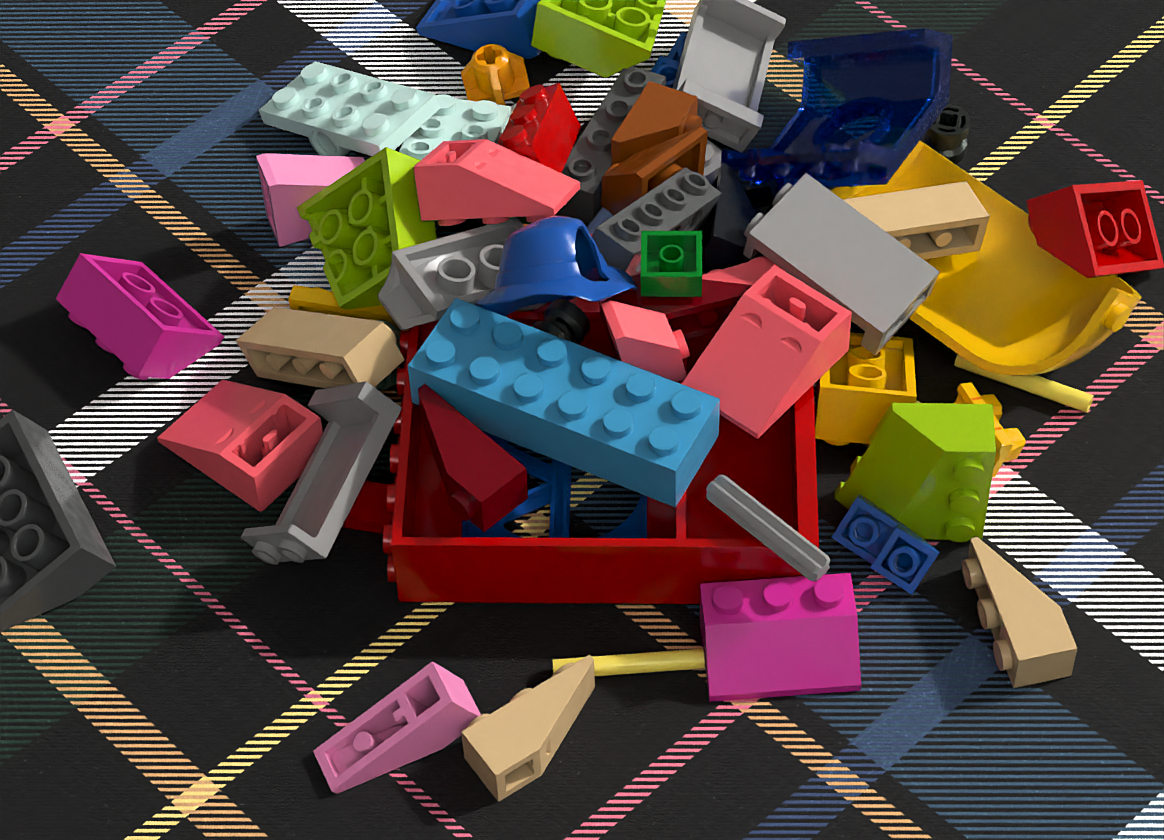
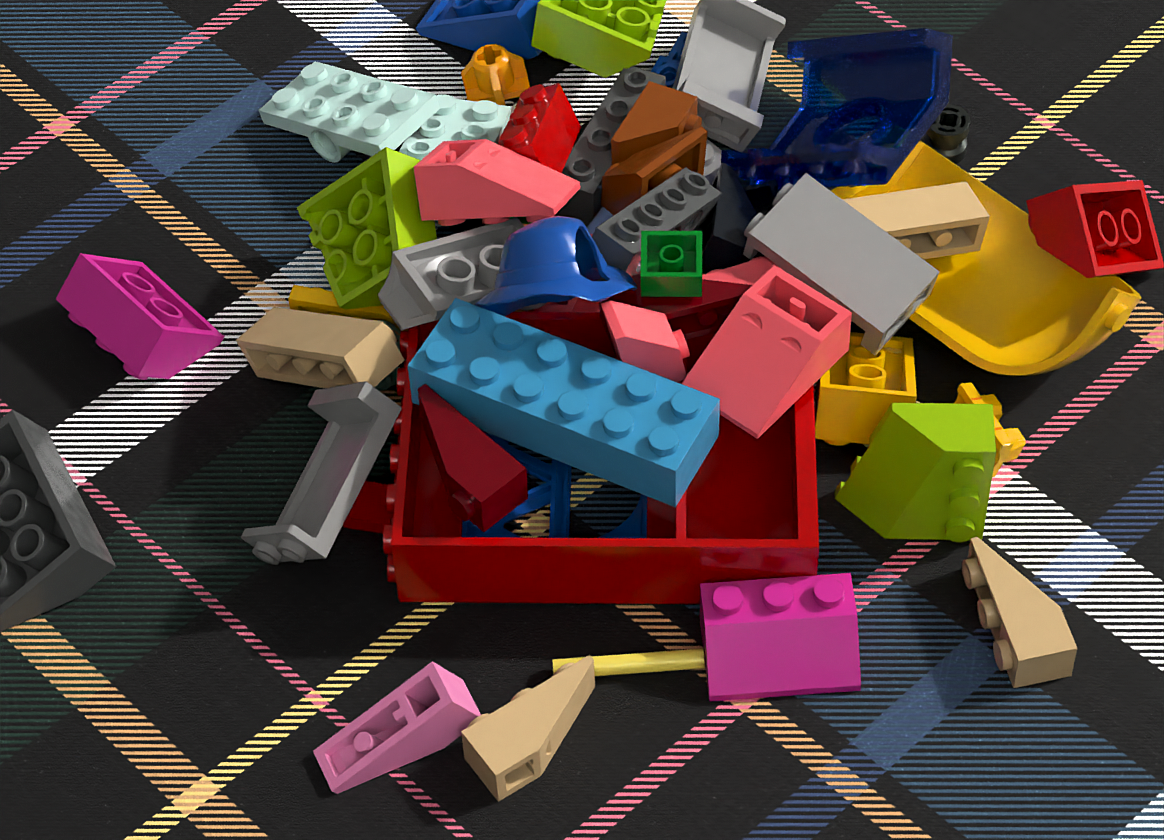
coral slope [157,379,323,512] -> none
bright pink slope [256,153,365,247] -> none
pearl dark grey wheel [531,299,591,344] -> none
light grey axle [706,475,830,582] -> none
blue slope [831,494,940,595] -> none
light yellow piece [954,354,1094,413] -> none

